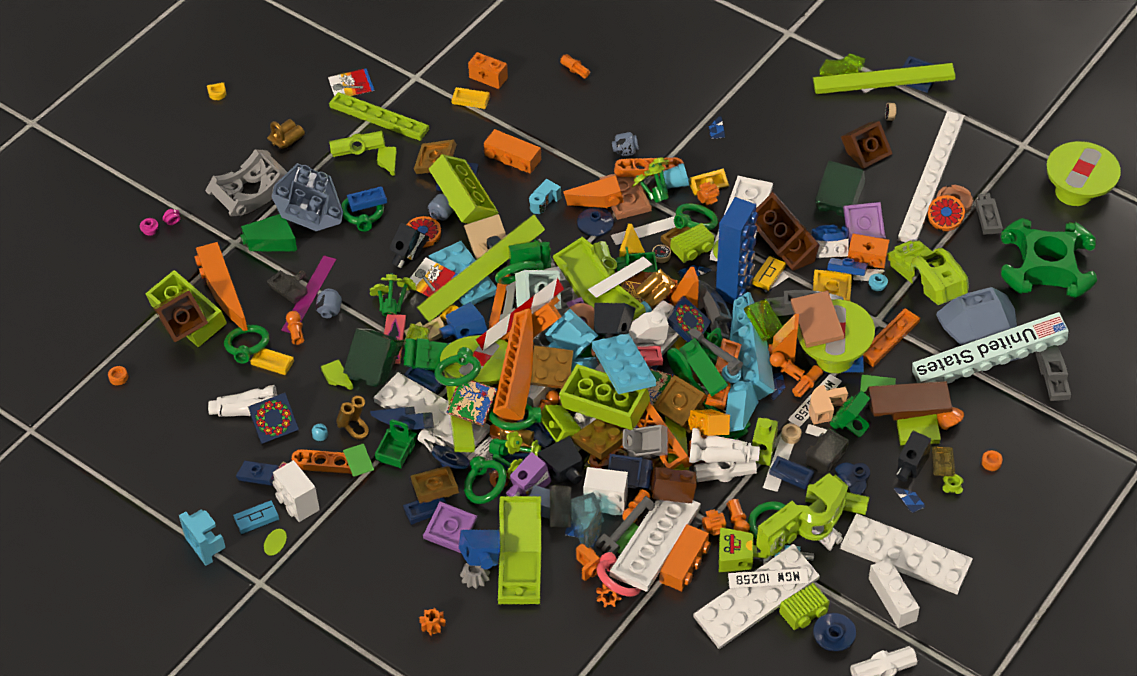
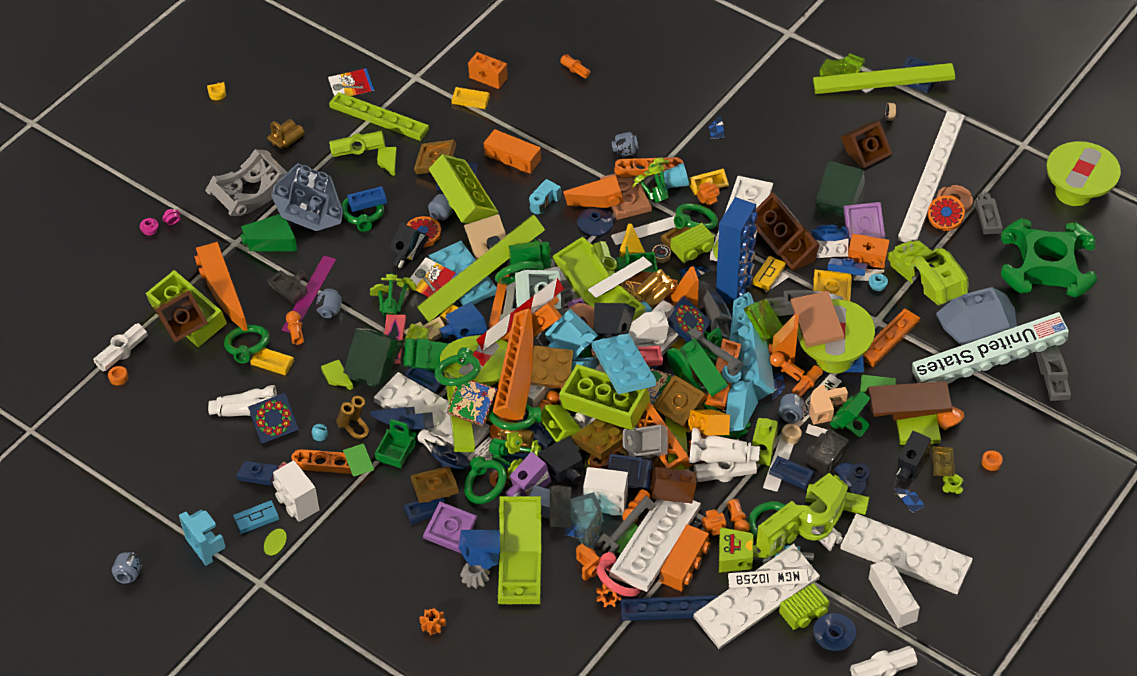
none -> white piece [94,323,148,372]
none -> sand blue head [112,552,142,584]
none -> dark blue tile [620,595,720,621]
none -> sand blue head [779,393,806,423]

